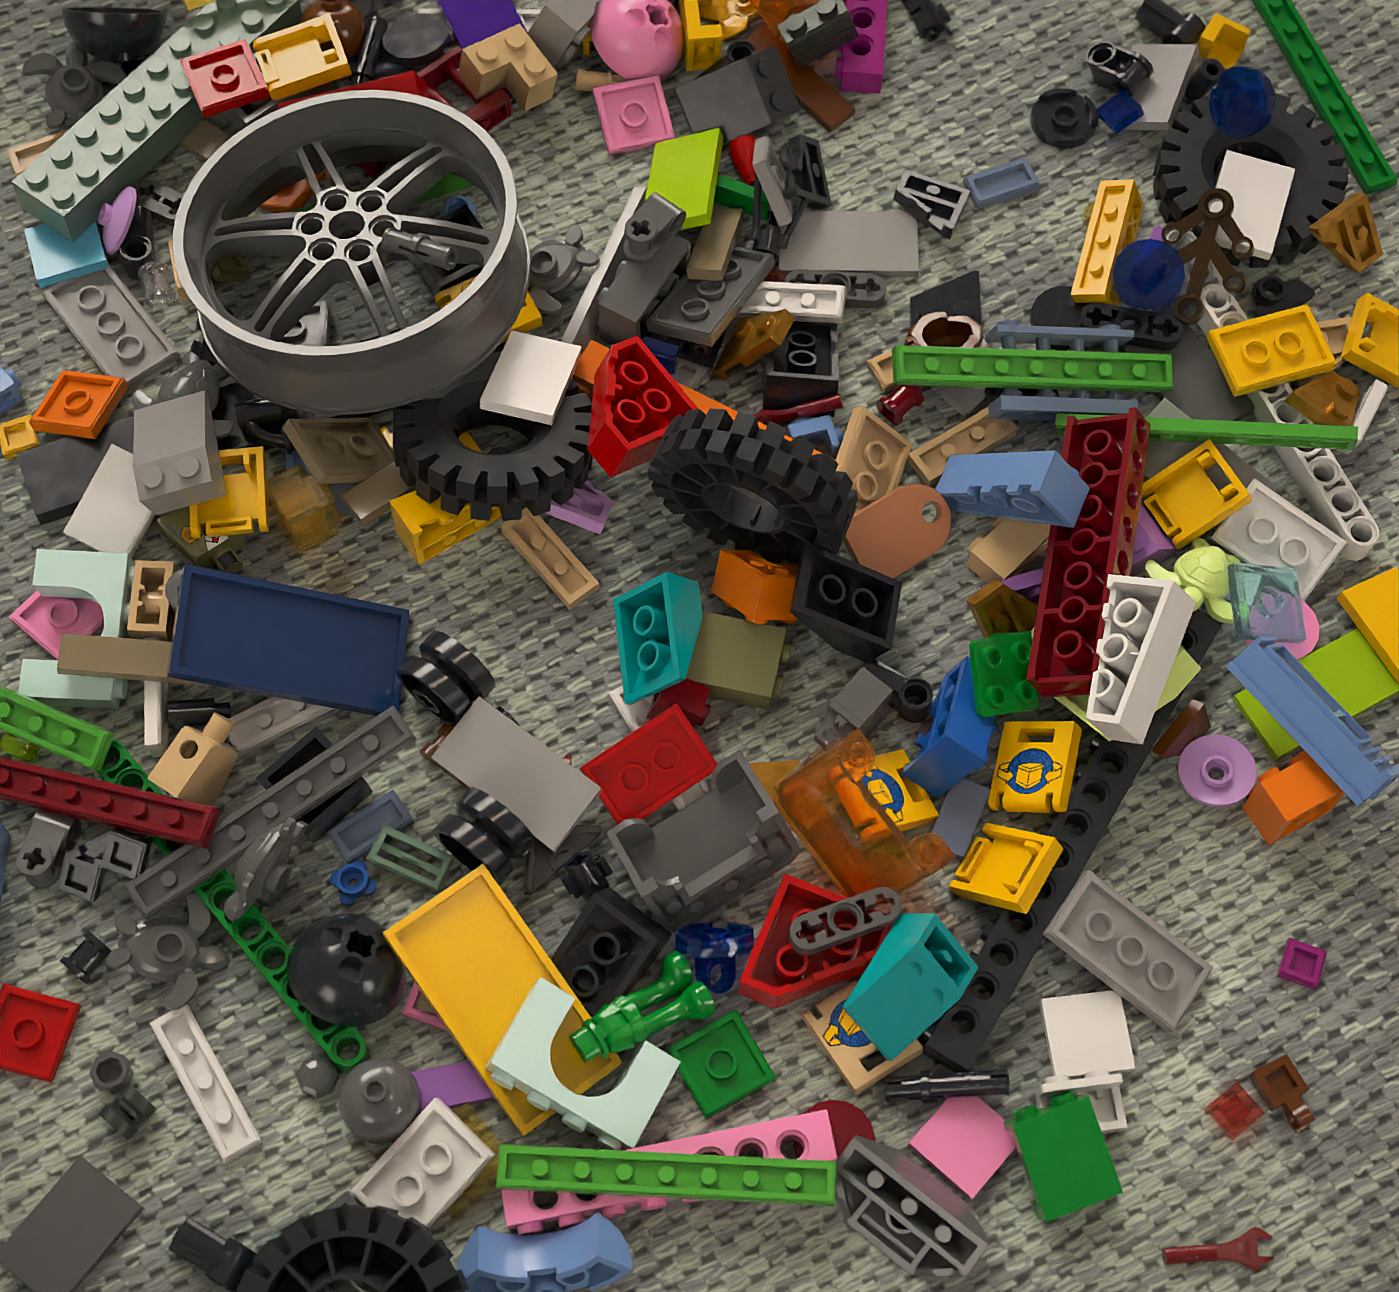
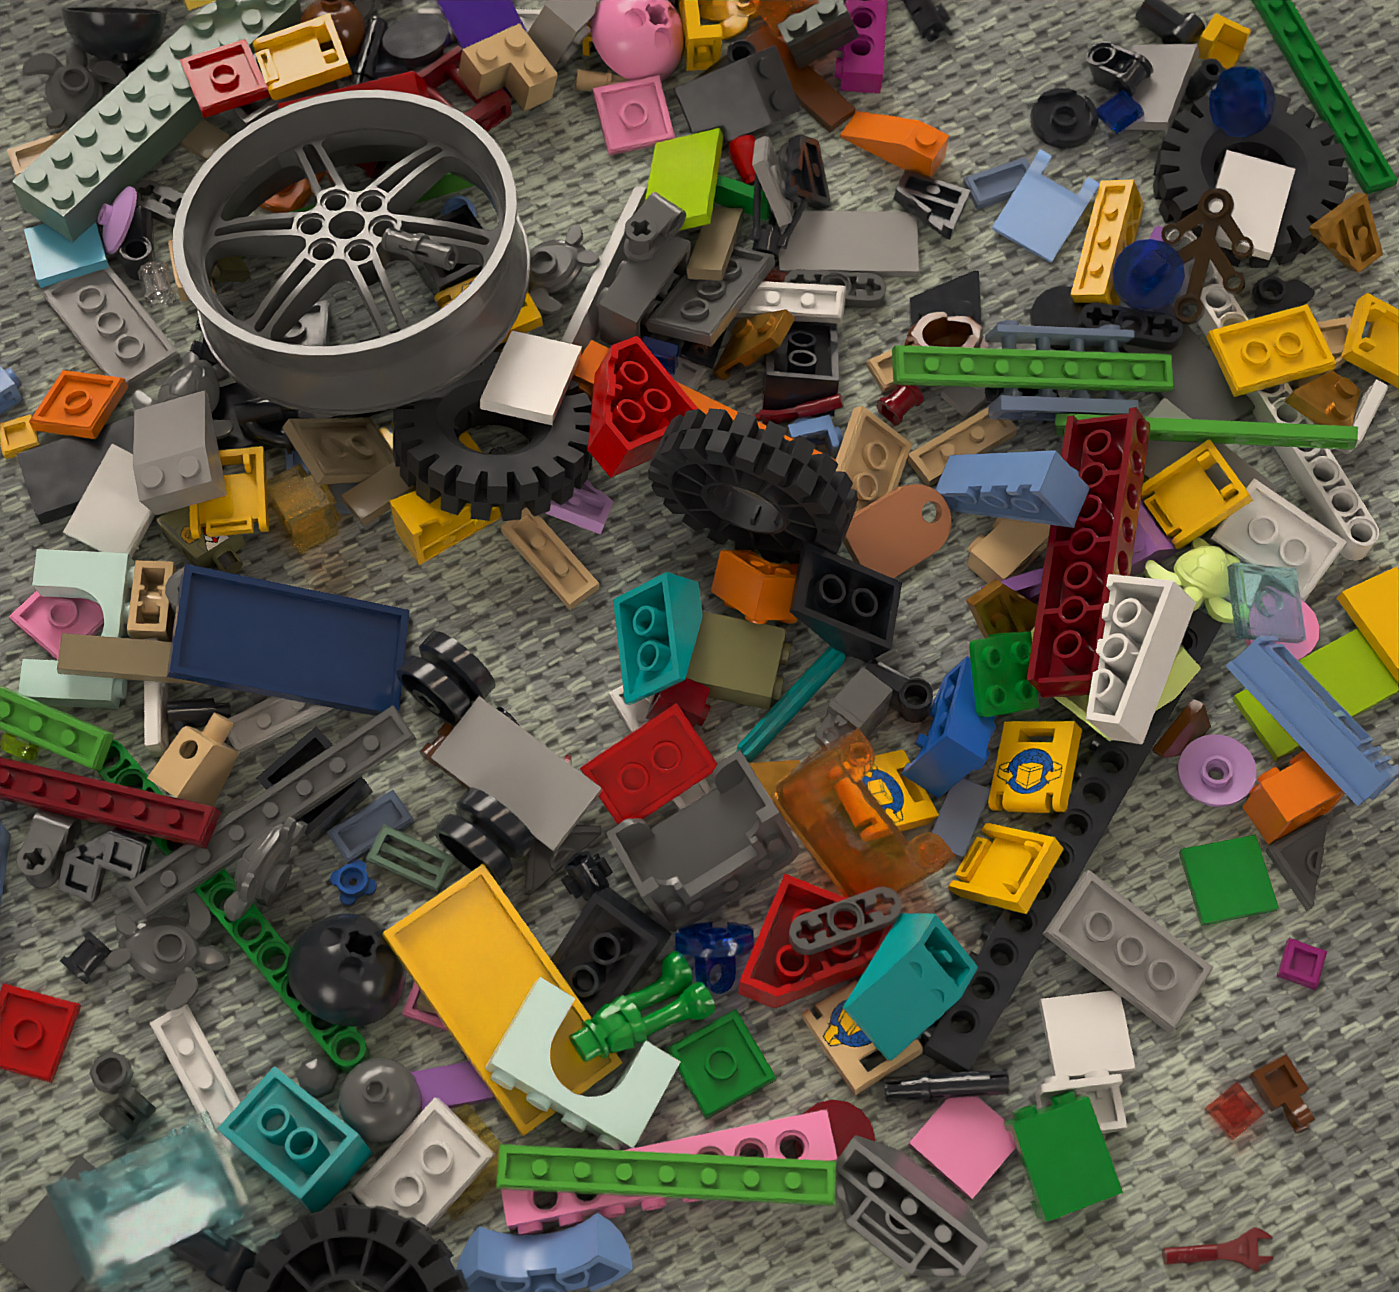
none -> clear light blue windscreen [45,1110,250,1289]
none -> teal slope [217,1066,373,1214]
none -> teal axle [736,646,846,762]
none -> orange slope [840,111,949,178]
none -> light blue flag [991,149,1100,263]
none -> green tile [1179,834,1279,926]
none -> dark grey tile [1266,815,1330,911]

